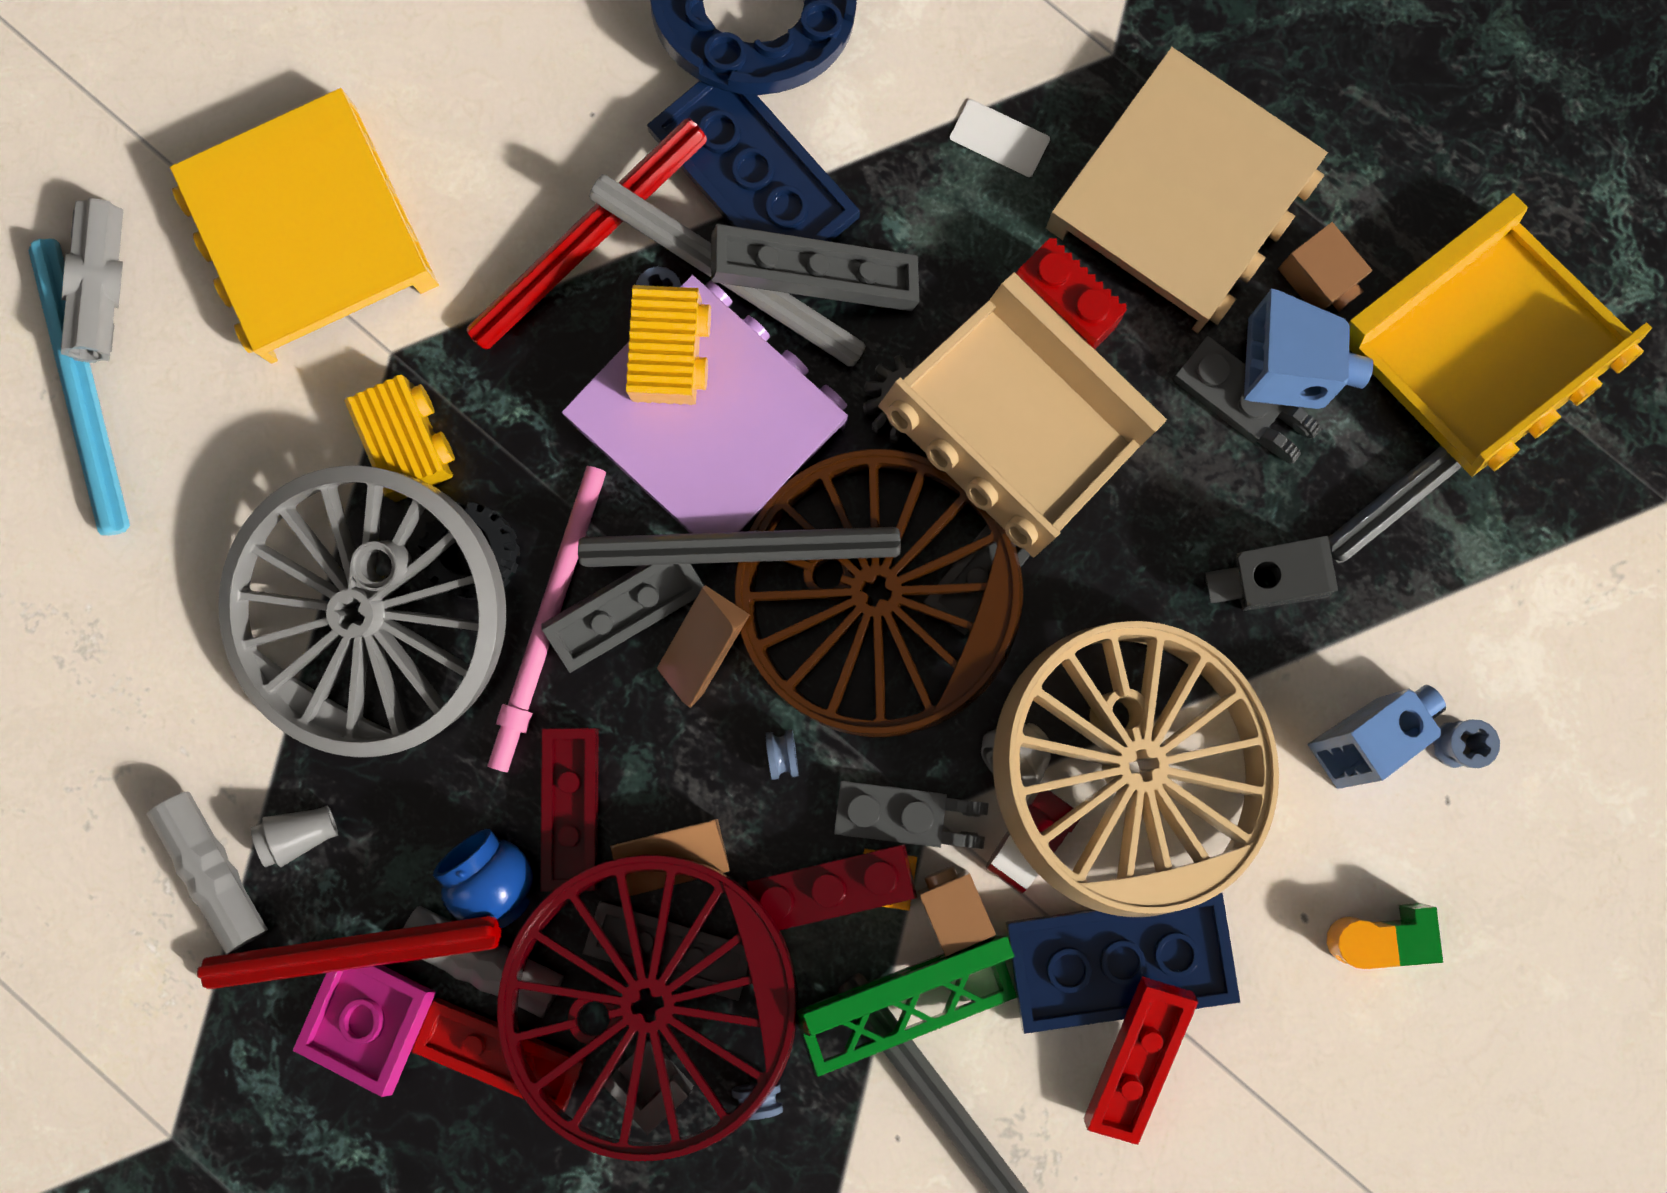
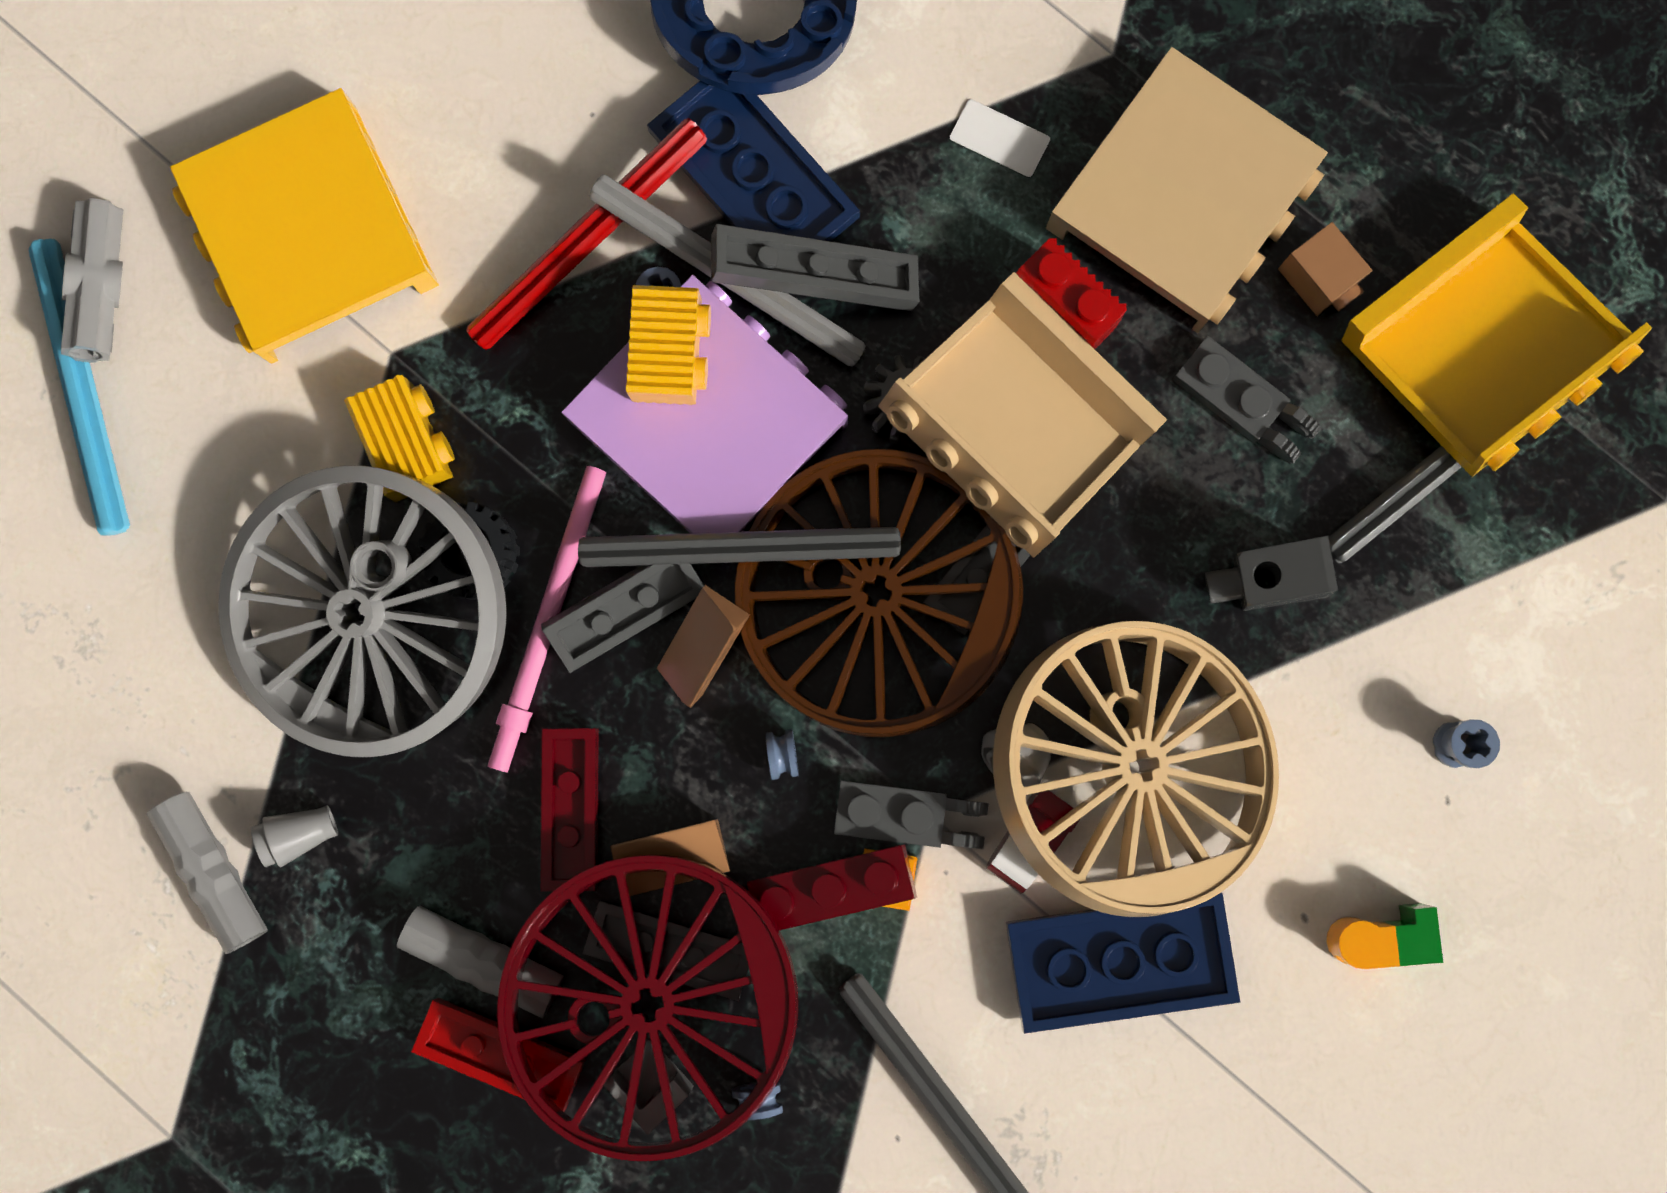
red axle [197,916,502,990] -> none
dark pink plate [293,965,436,1097] -> none
blue piece [433,829,533,928] -> none
green fence [796,935,1017,1077] -> none
medium nougat brick [918,866,996,956] -> none
red plate [1083,976,1198,1145] -> none
medium blue torso [1244,288,1373,409] -> none
medium blue torso [1307,685,1446,789] -> none

